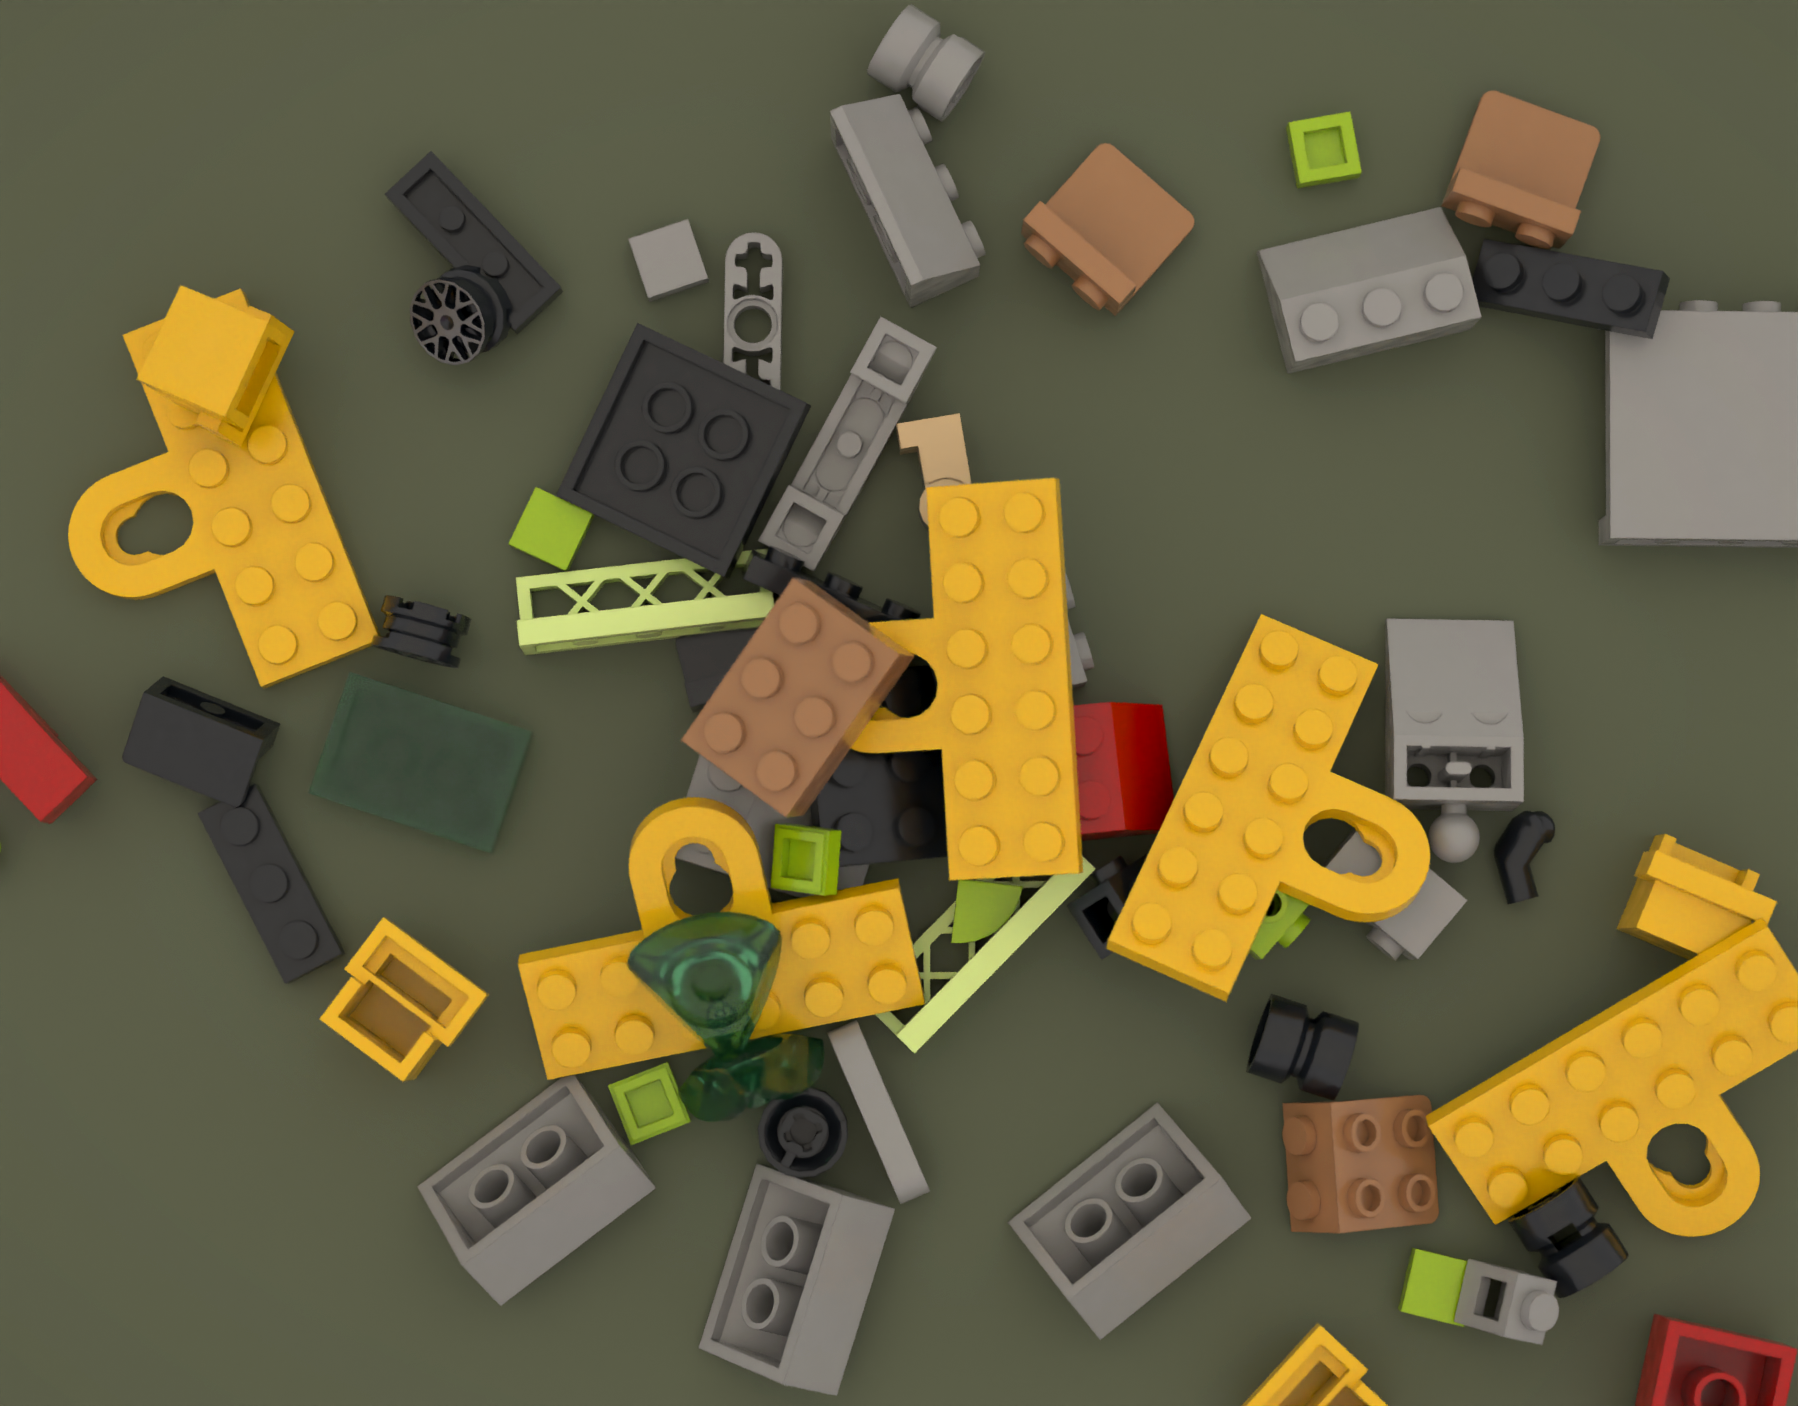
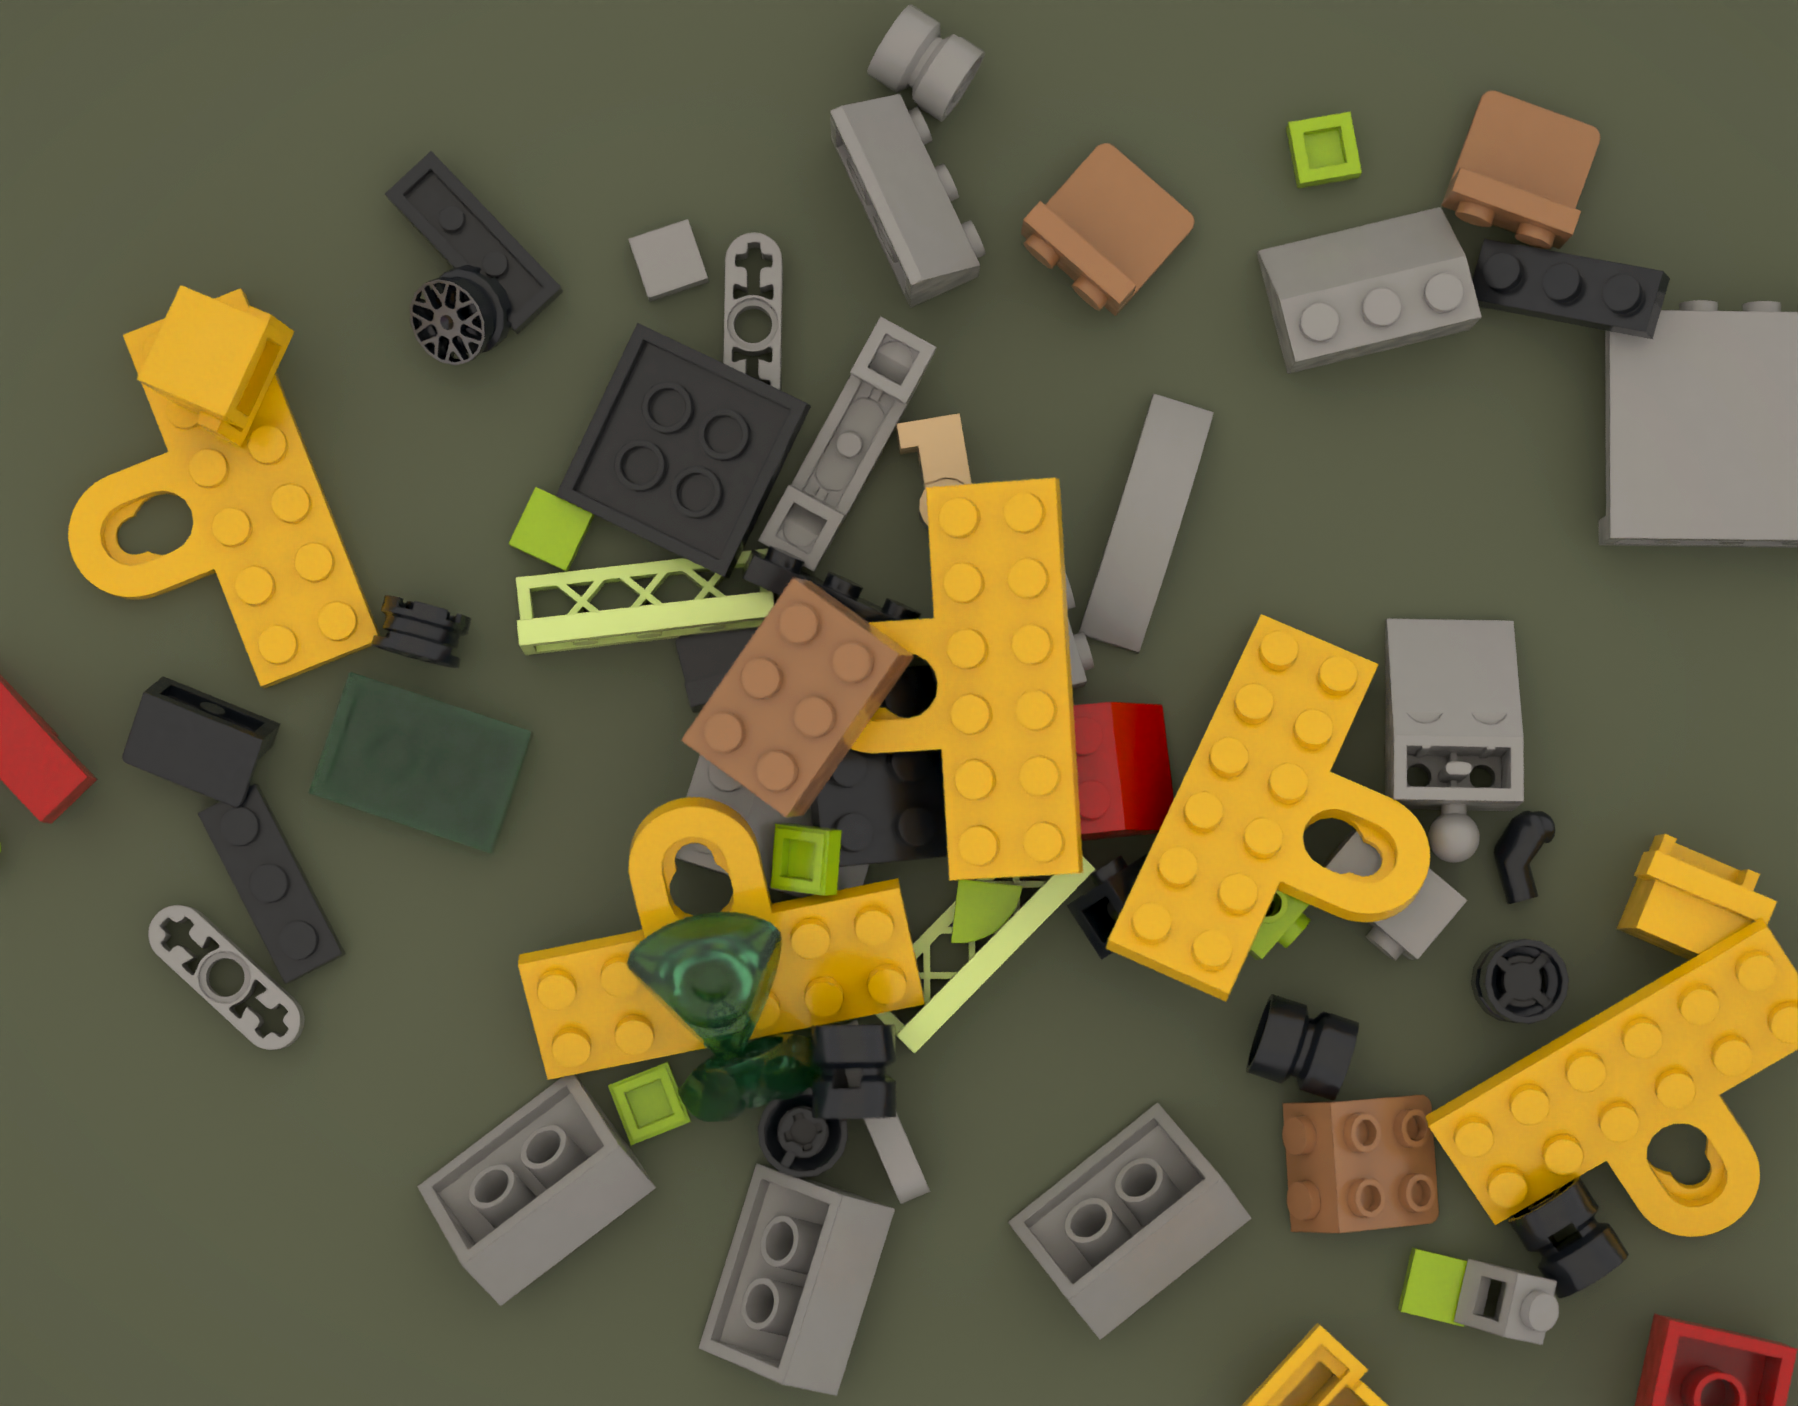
yellow plate [320,917,490,1082] -> none
none -> light grey beam [148,905,305,1050]
none -> black wheel [812,1025,896,1119]
none -> light grey slope [1078,394,1214,653]
none -> black wheel [1471,939,1569,1024]

